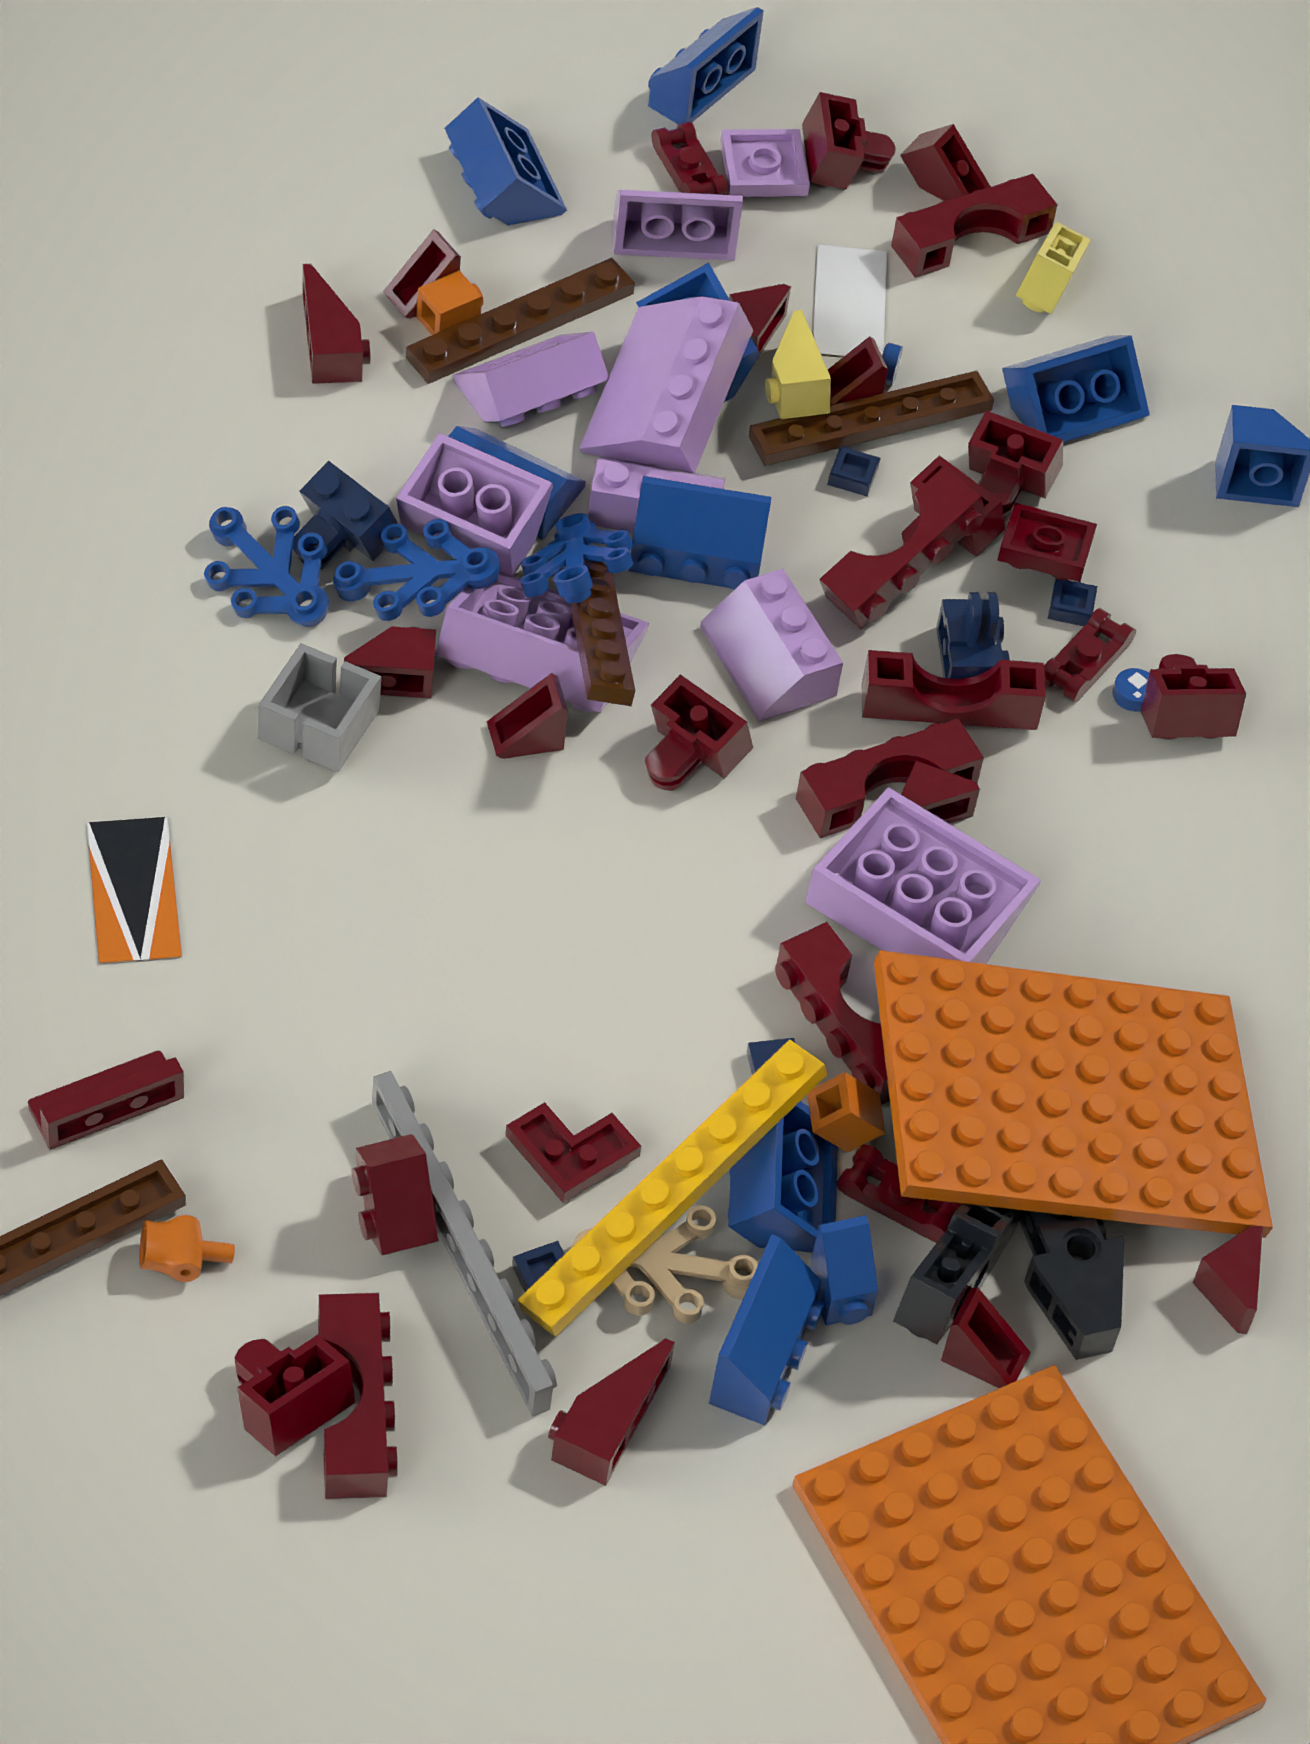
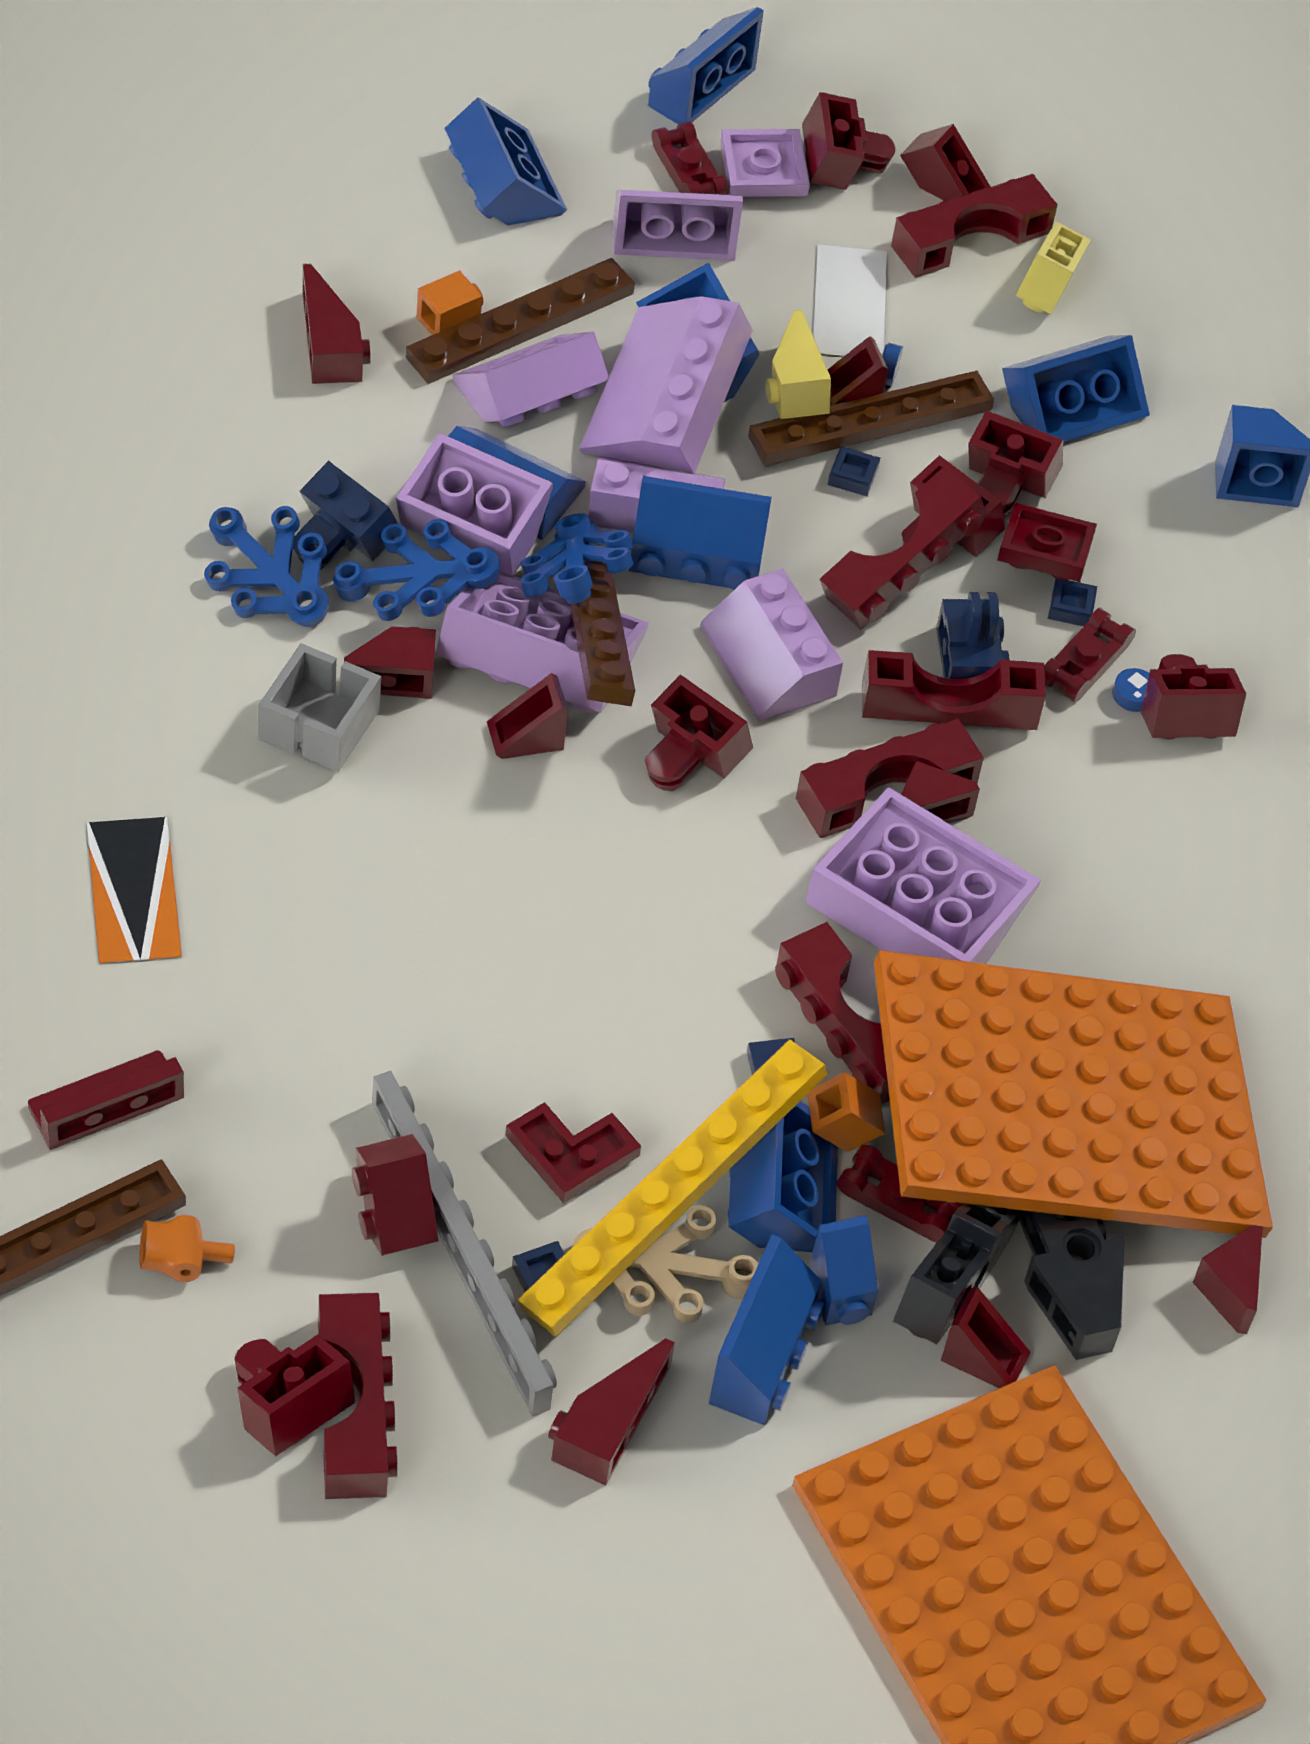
dark red slope [383,229,461,319] -> none
dark red slope [729,284,791,366] -> none

